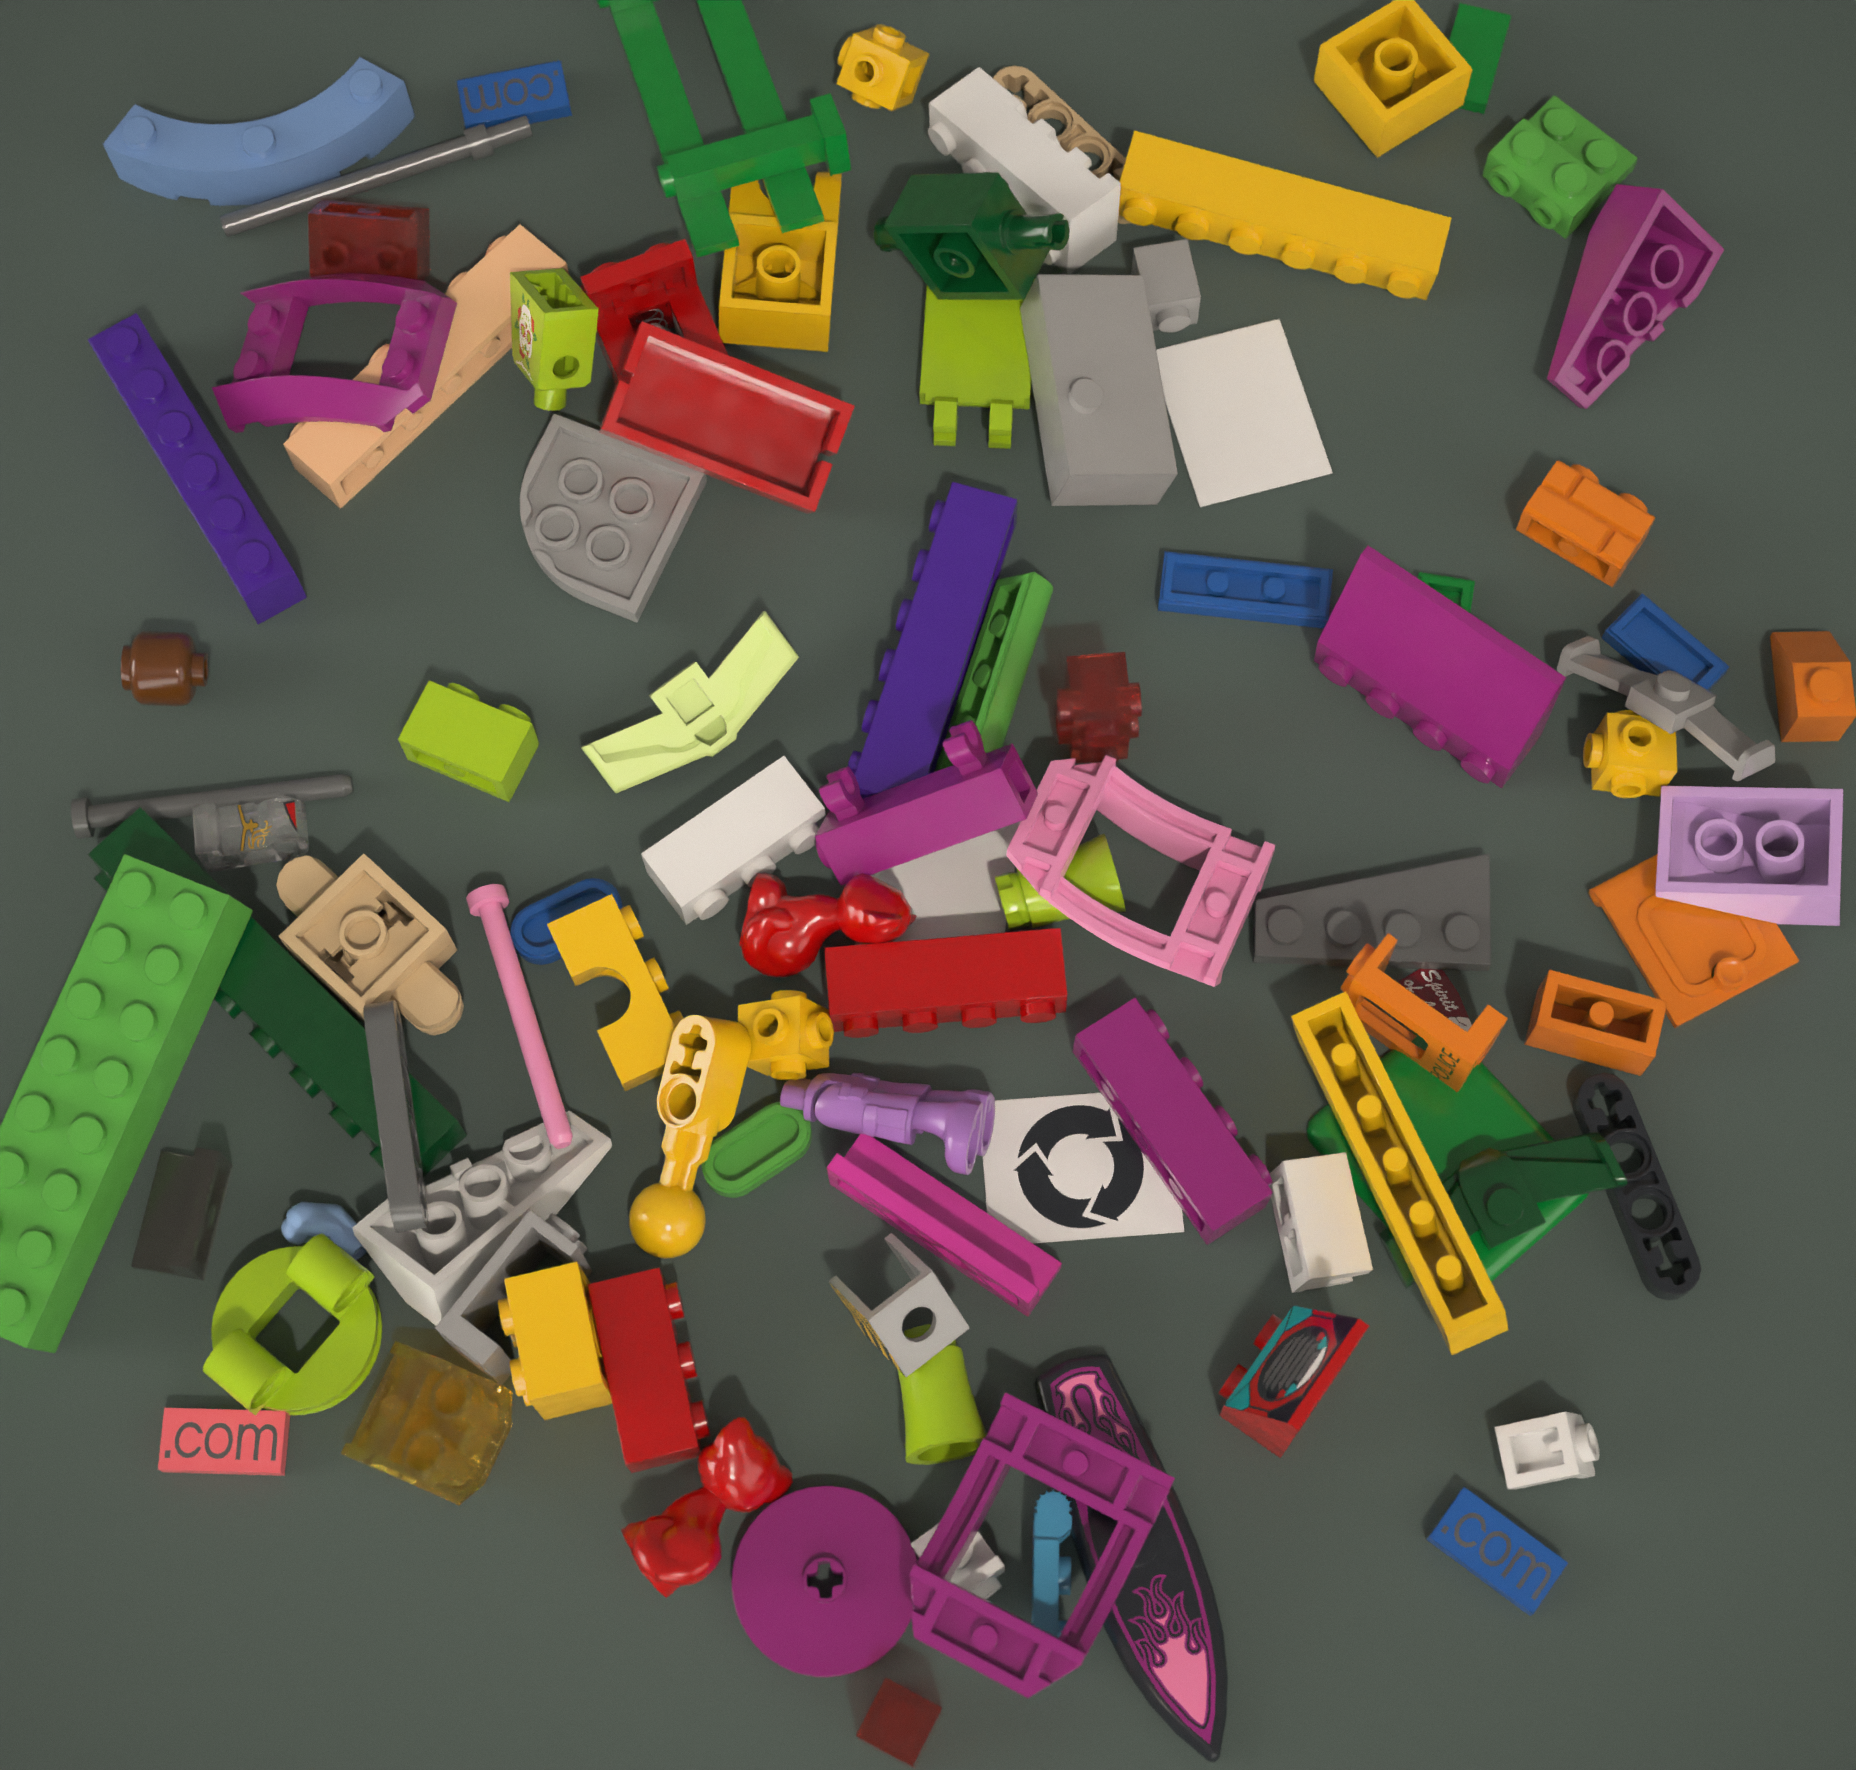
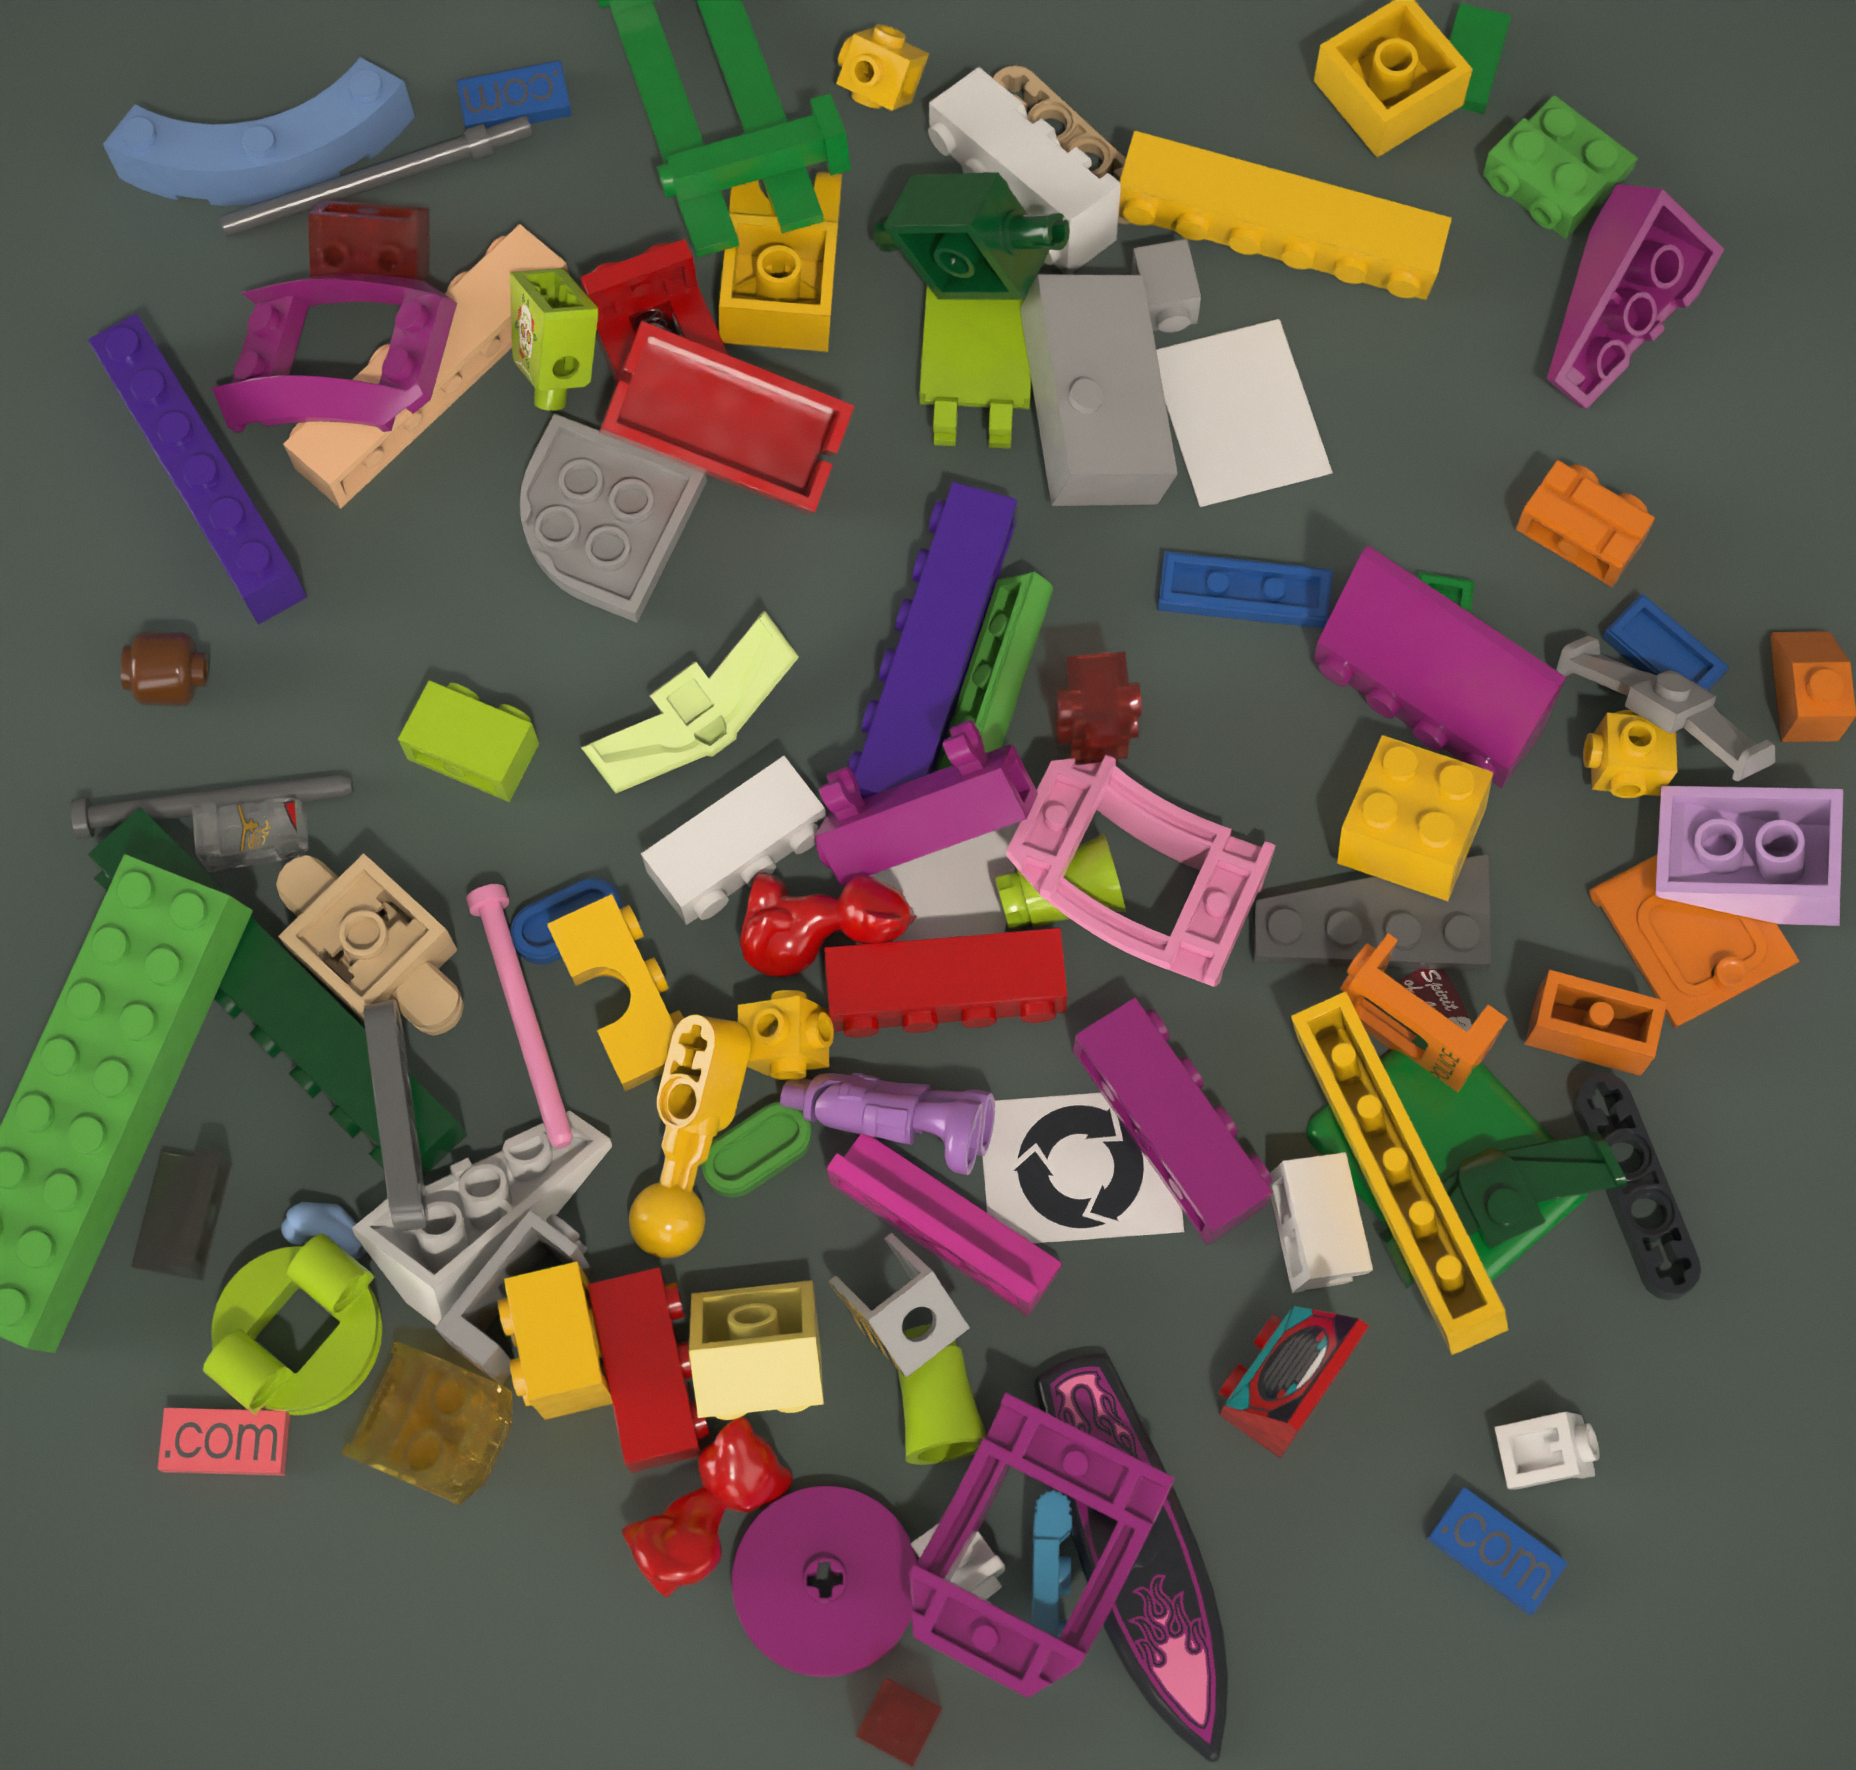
none -> light yellow brick [689,1280,823,1420]
none -> yellow brick [1337,735,1494,902]

